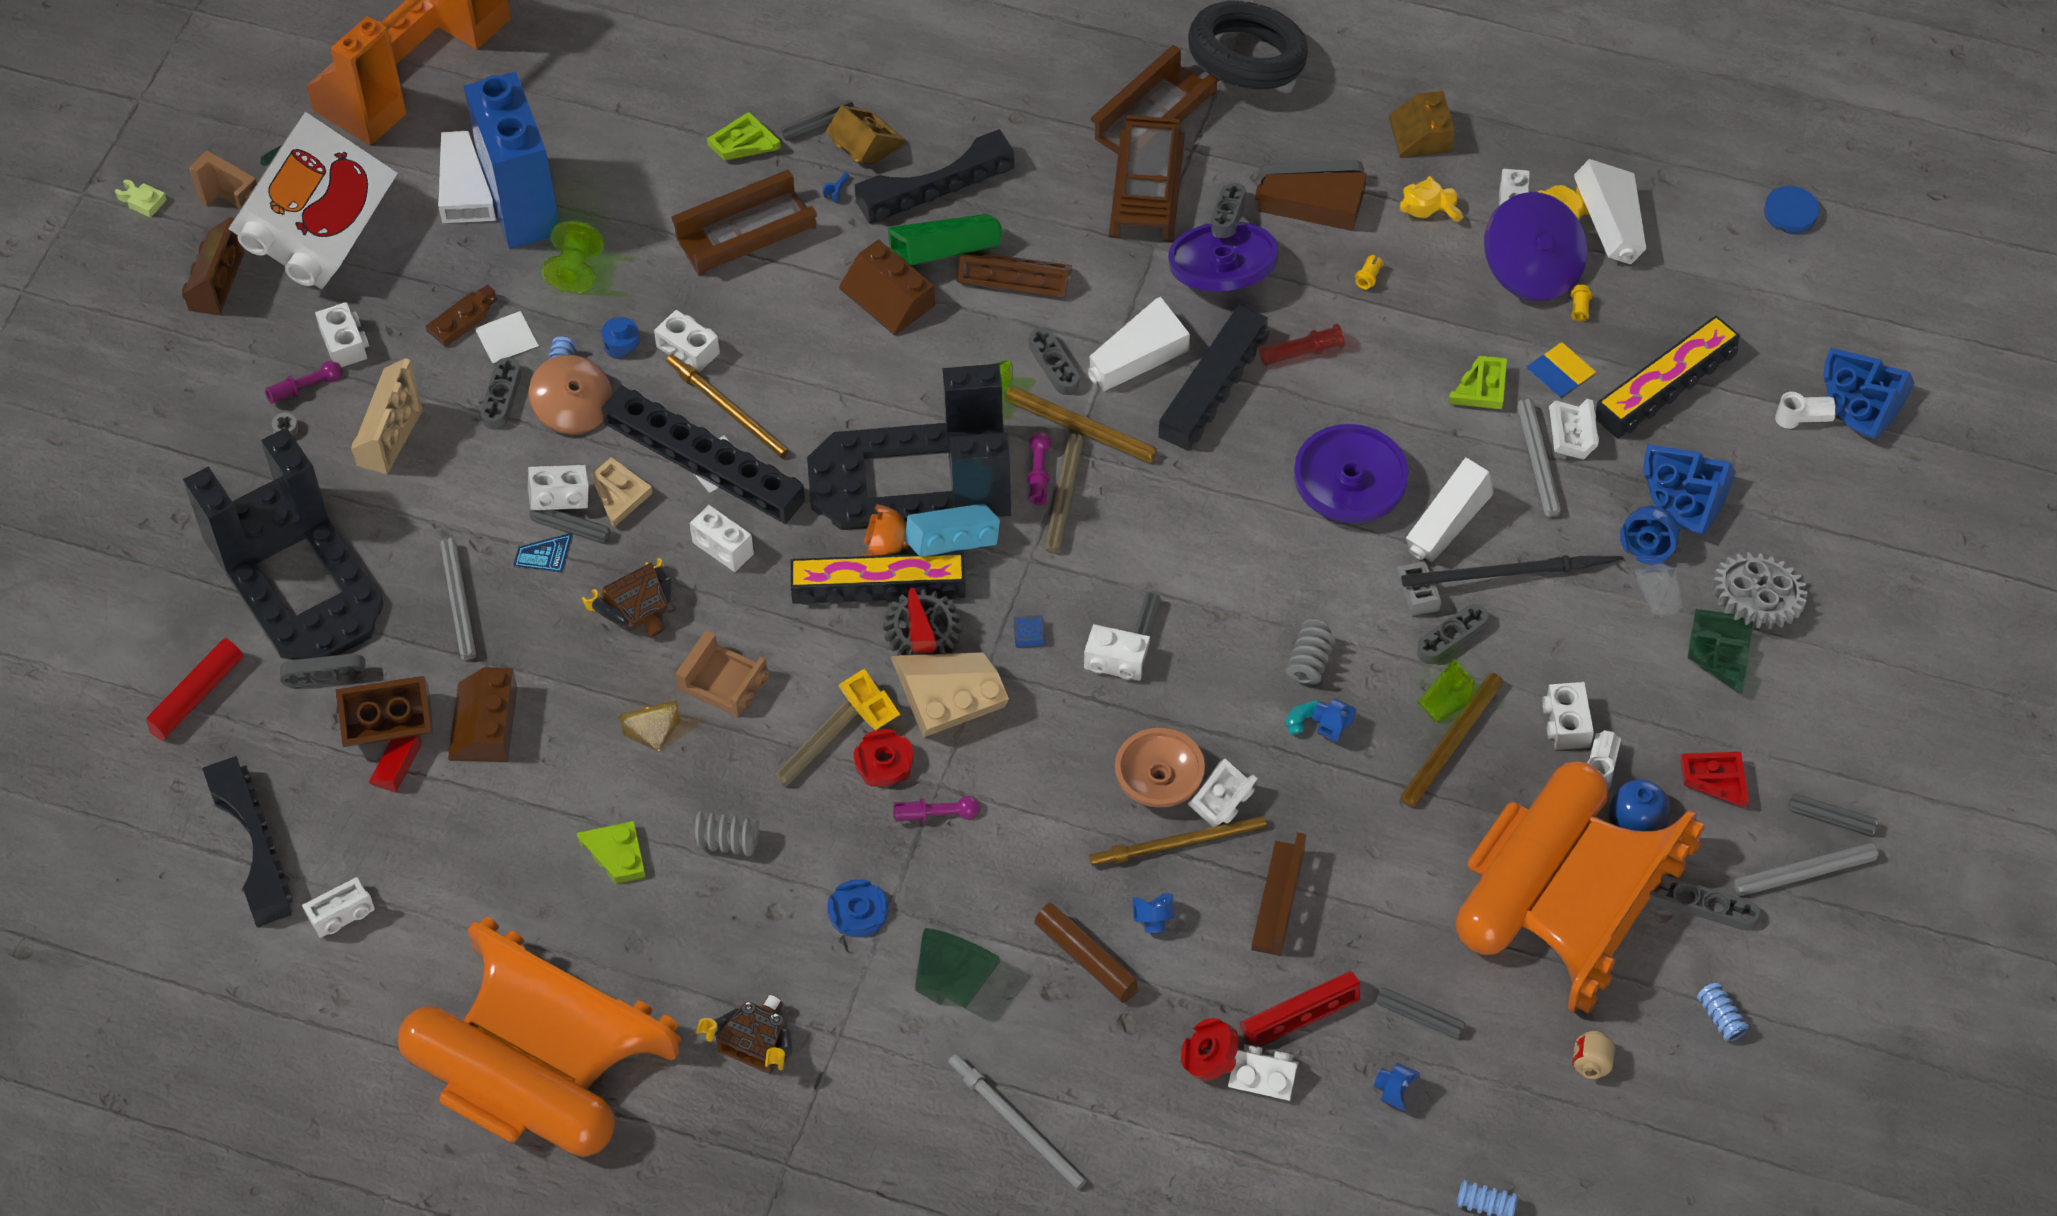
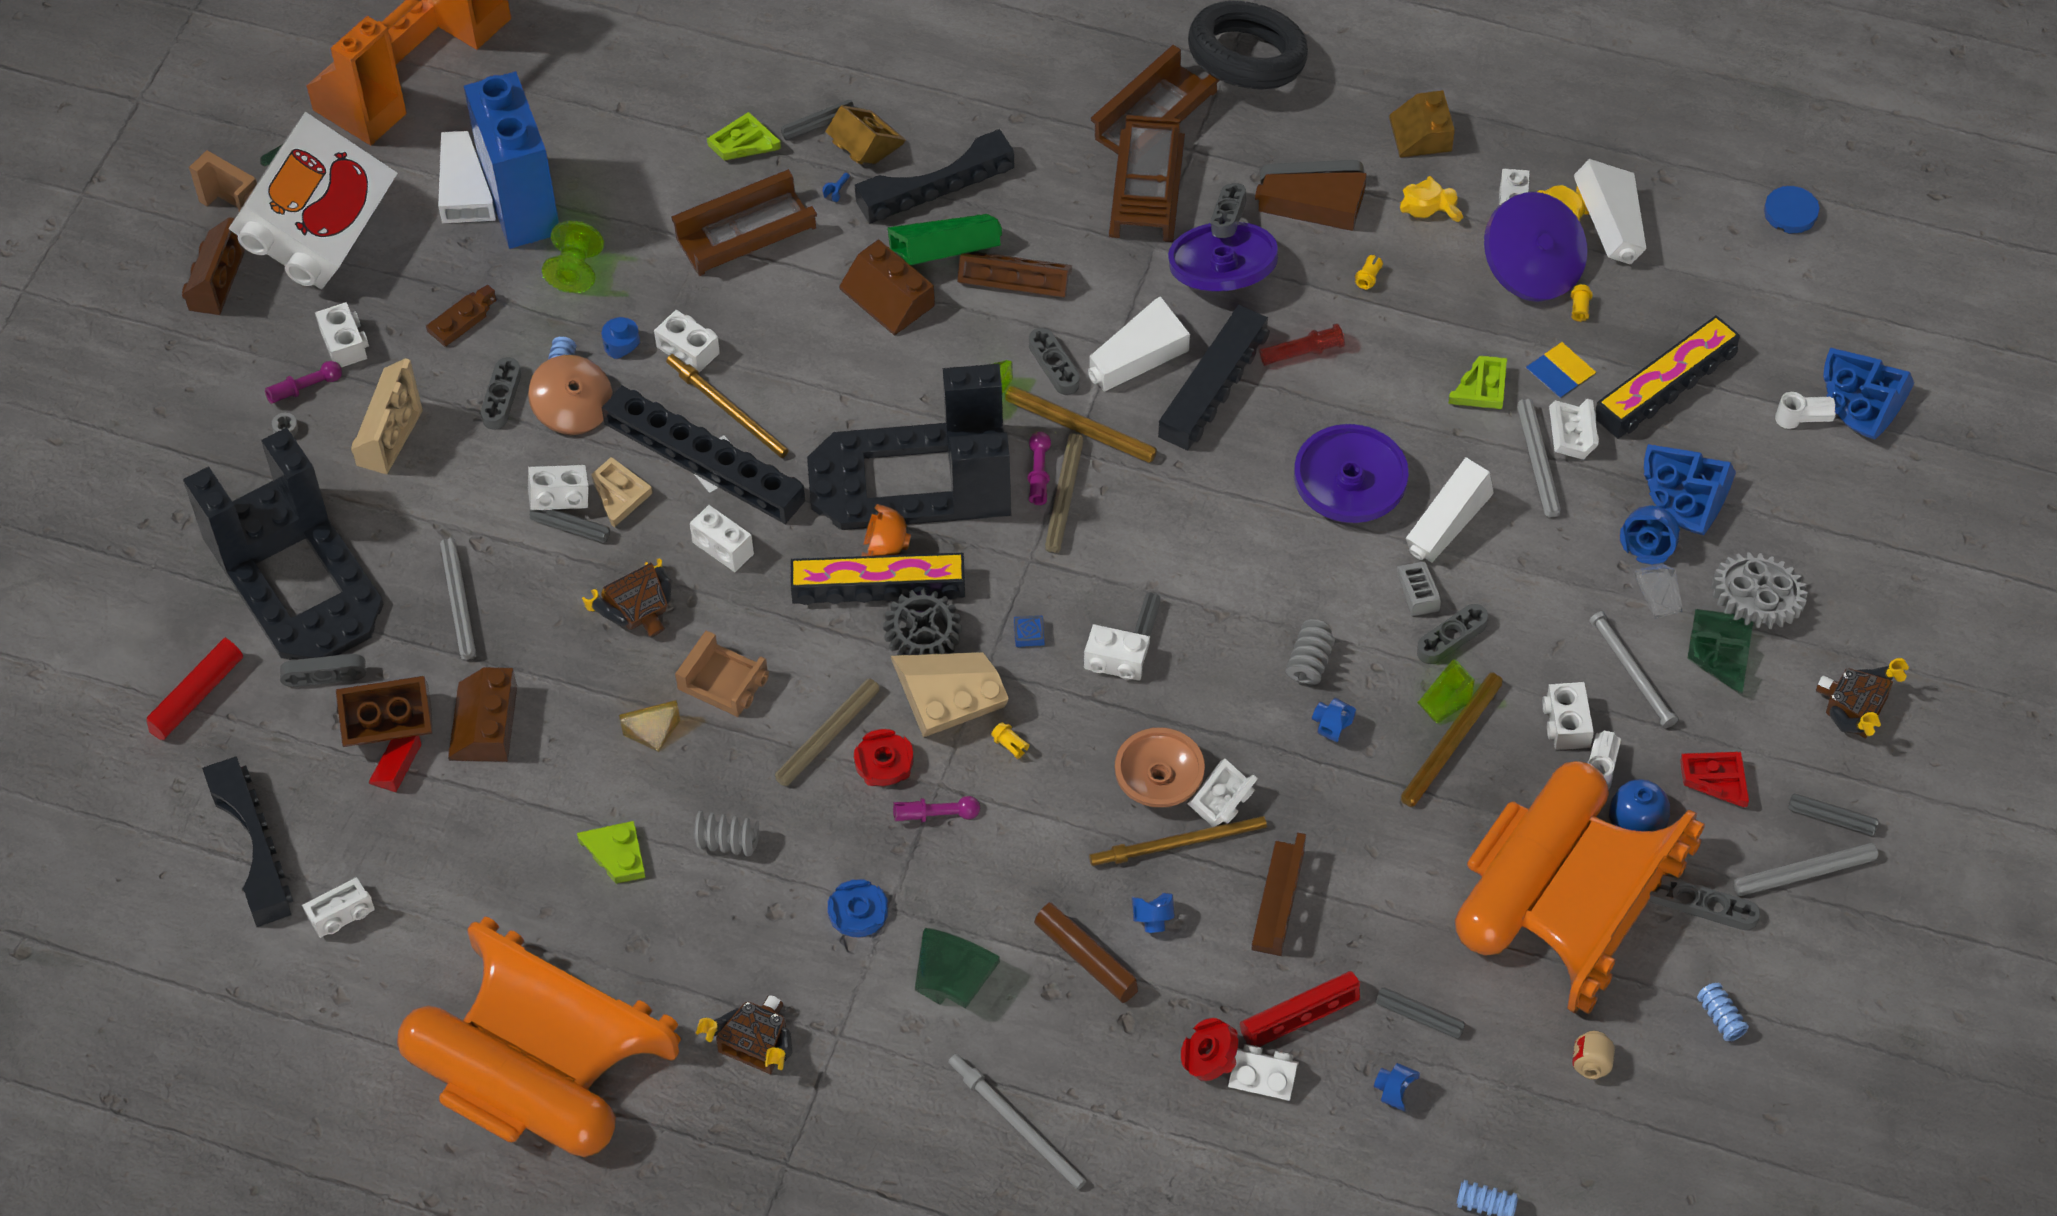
yellowish green plate [115,179,167,218] -> none
white sticker [475,311,539,363] -> none
dark blue sticker [514,533,572,572] -> none
yellow slope [838,668,900,730] -> none
medium azure brick [905,503,1000,557] -> none
red slope [907,588,936,654] -> none
teal arm [1285,700,1318,735] -> none
black piece [1401,555,1624,587] -> none
none -> yellow pin [991,722,1030,759]
none -> light grey bar [1589,611,1678,729]
none -> torso [1816,658,1909,739]

